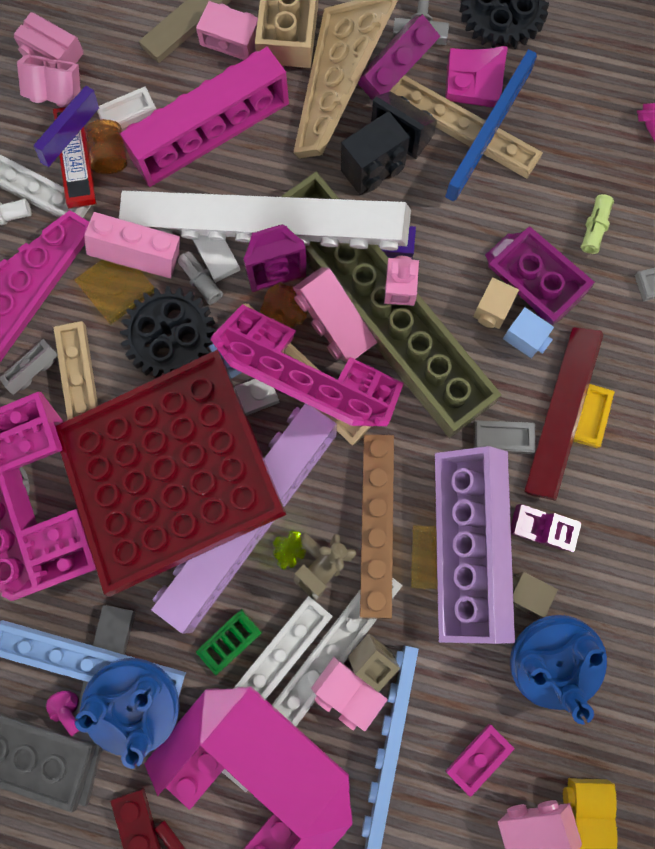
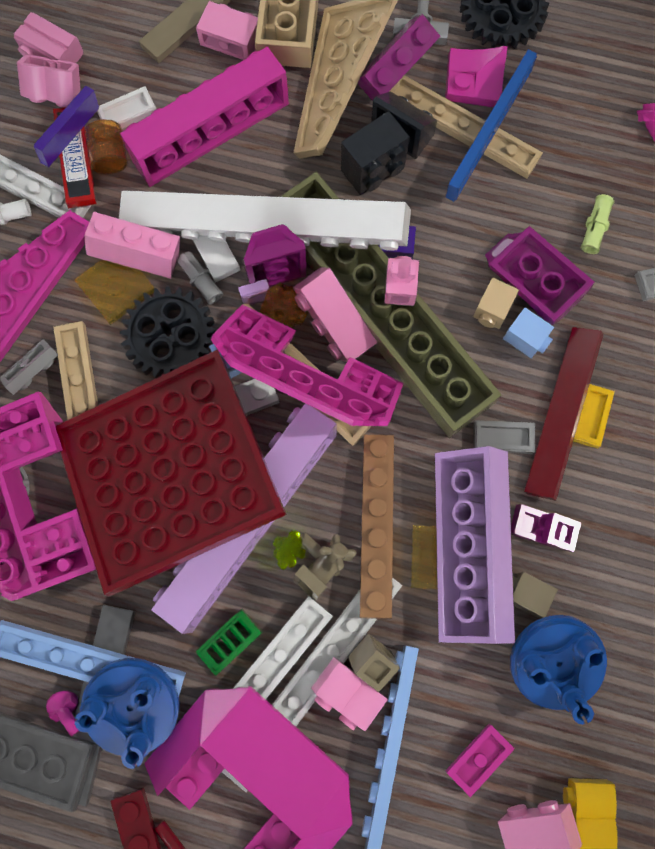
none -> lavender tile [238,279,271,305]

